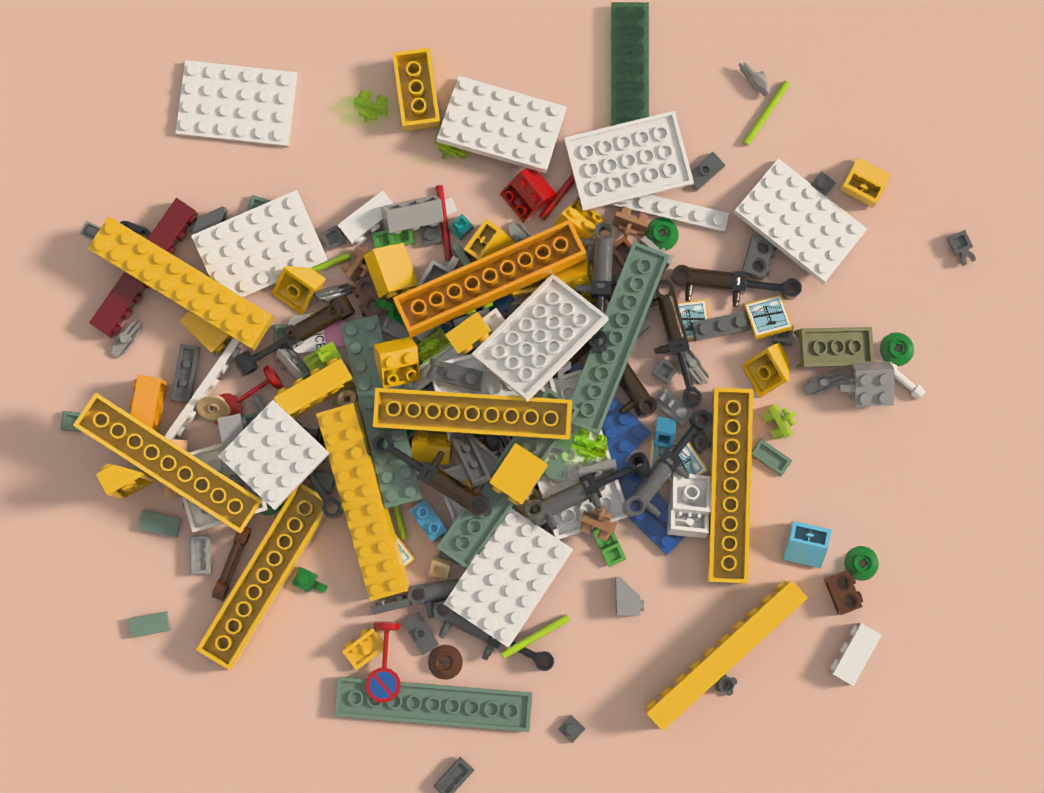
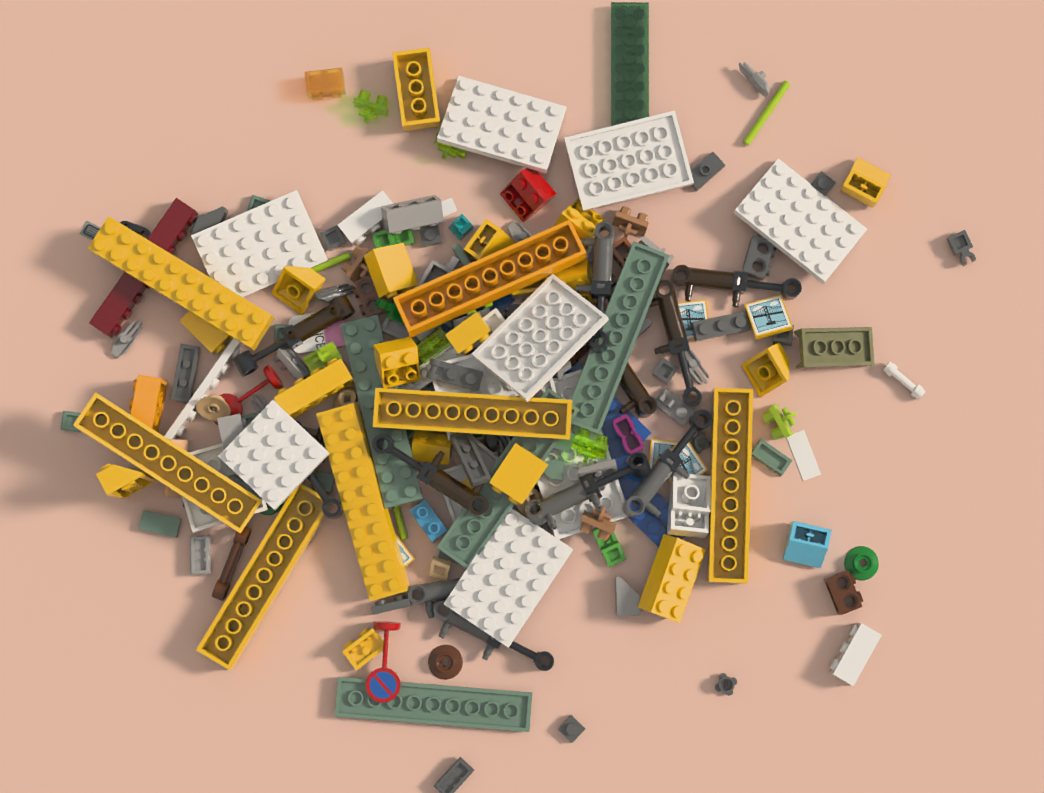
sand green tile [128,611,171,638] -> none
white plate [176,60,298,147] -> none
green plate [292,567,328,593] -> none
dark grey plate [402,612,439,655] -> none
red bar [436,185,452,261] -> none
lime bar [500,614,570,659] -> none
red bar [539,173,575,221] -> none
white plate [577,195,729,233] -> none
yellow brick [644,580,808,731] -> none
green piece [645,218,679,251] -> none
dark azure brick [653,417,677,449] -> none
light grey piece [803,371,845,395] -> none
light grey hinge [838,362,895,407] -> none
green piece [880,332,914,366] -> none
none -> clear yellow brick [305,68,346,101]
none -> magenta brick [612,414,644,456]
none -> yellow brick [637,534,706,623]
none -> white sticker [787,430,821,481]

